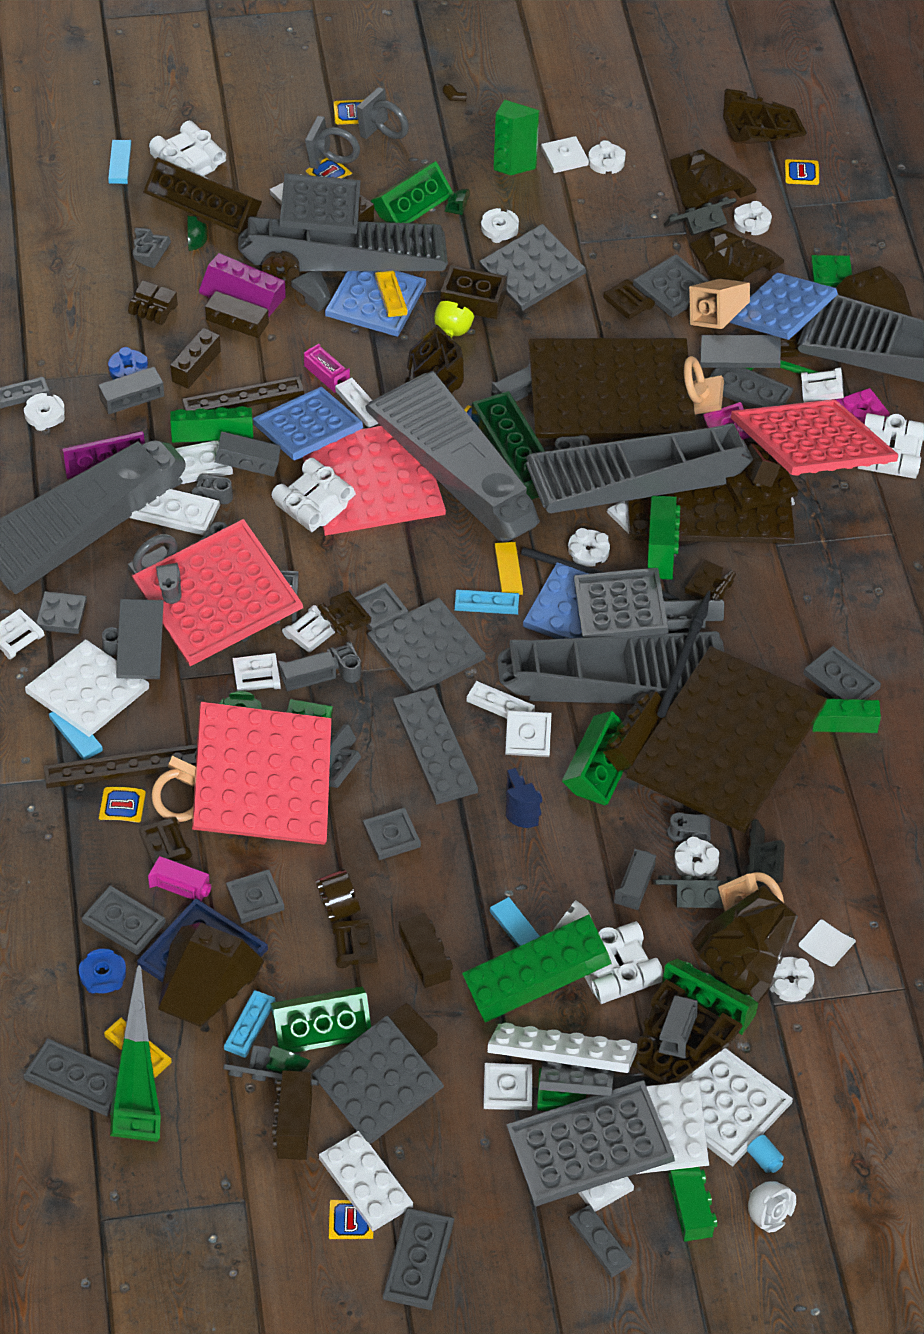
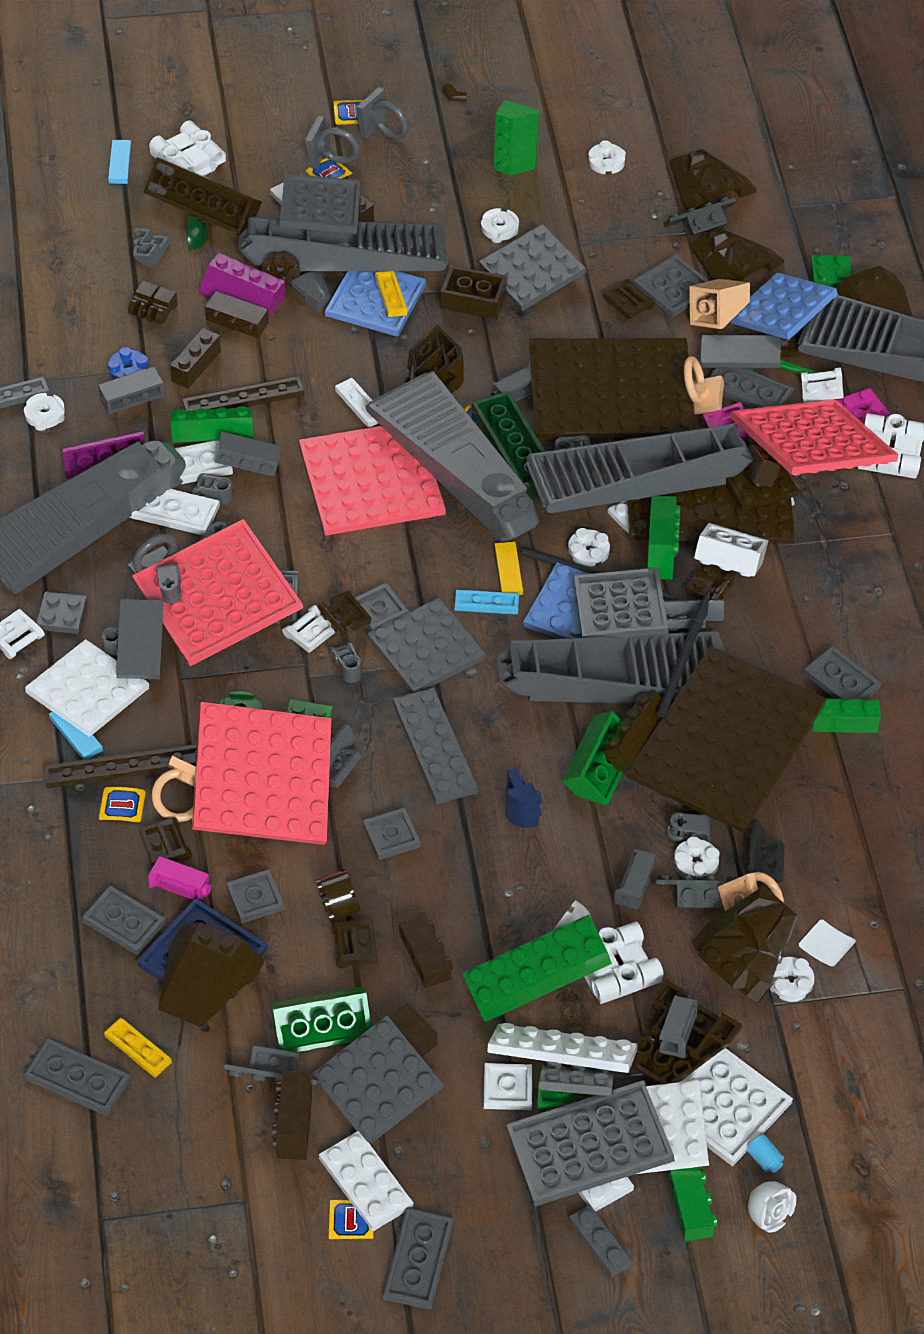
blue plate [79,949,126,993] -> none
green plate [110,965,161,1142] -> none
medium azure tile [224,990,276,1058] -> none
white plate [233,653,281,691] -> none
medium blue plate [253,387,363,460] -> none
dark green brick [266,1045,311,1074] -> none
white piece [272,458,356,532] -> none
dark grey window [279,649,339,691] -> none
dark pink window [304,344,350,393] -> none
green slope [370,161,453,223] -> none
neon yellow cylinder [434,301,474,338] -> none
dark green brick [444,189,470,215] -> none
white plate [467,681,535,718] -> none
medium azure tile [490,897,540,947] -> none
white tile [505,711,551,757] -> none
white plate [541,136,589,173] -> none
green slope [663,958,758,1035] -> none
dark brown wedge [723,89,807,144] -> none
white plate [733,201,772,235] -> none
sticker [785,159,819,185] -> none
none -> white brick [694,523,769,577]

